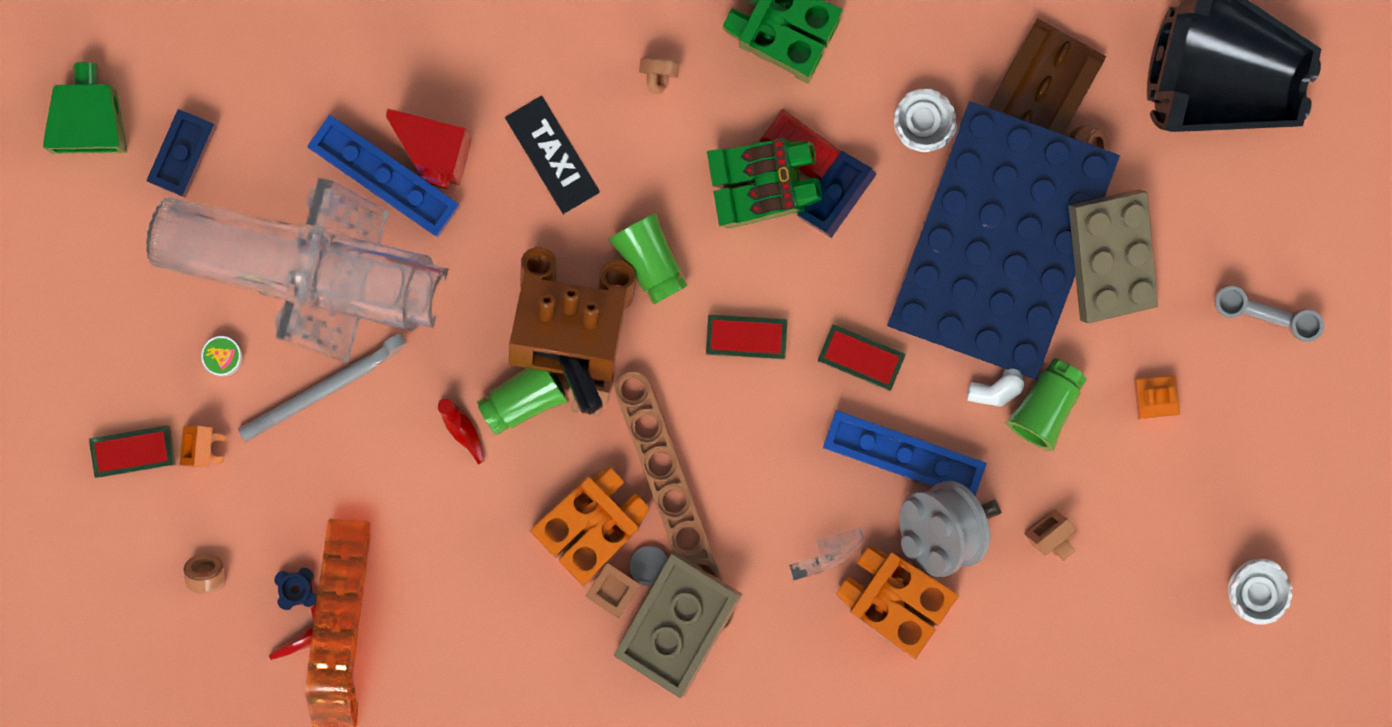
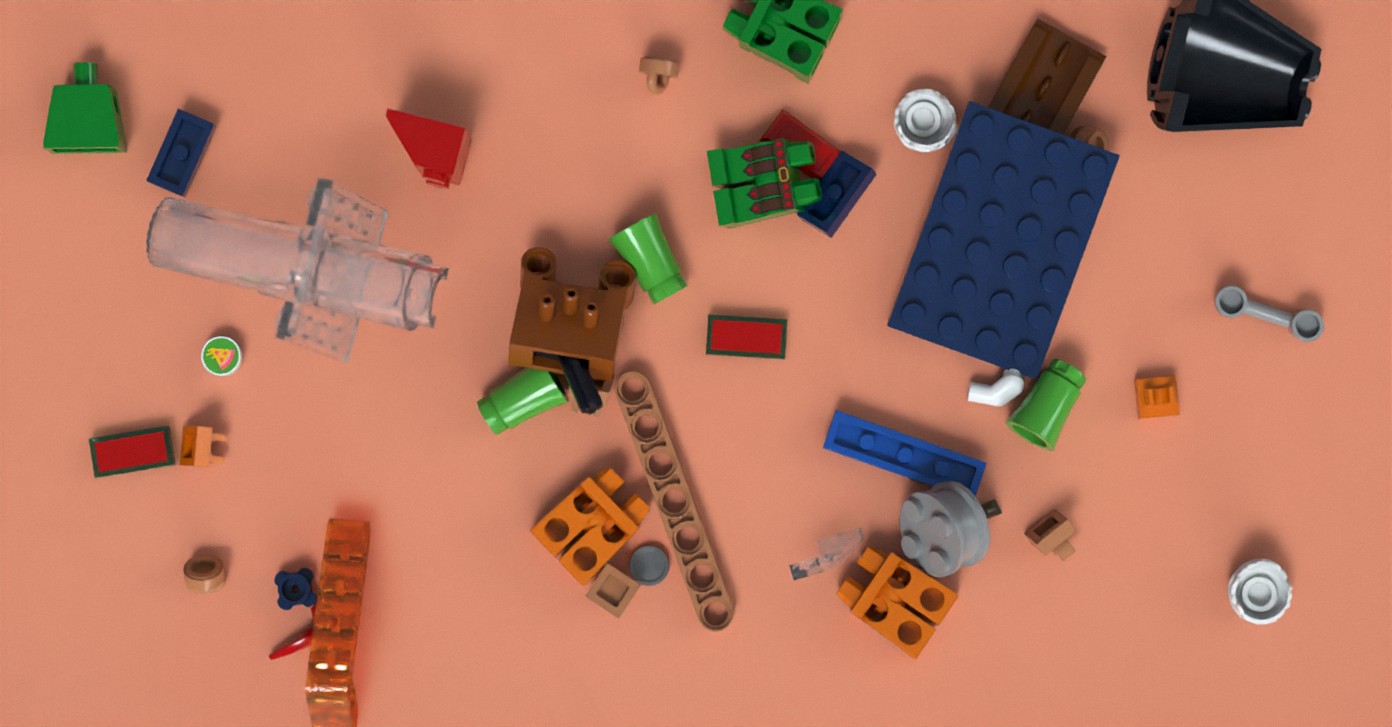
light grey piece [238,333,407,442] -> none
blue plate [307,115,460,238] -> none
red bar [437,399,485,465] -> none
black sticker [505,96,600,214] -> none
dark tan plate [614,552,743,698] -> none
red tile [817,324,906,392] -> none
dark tan plate [1068,189,1158,324] -> none

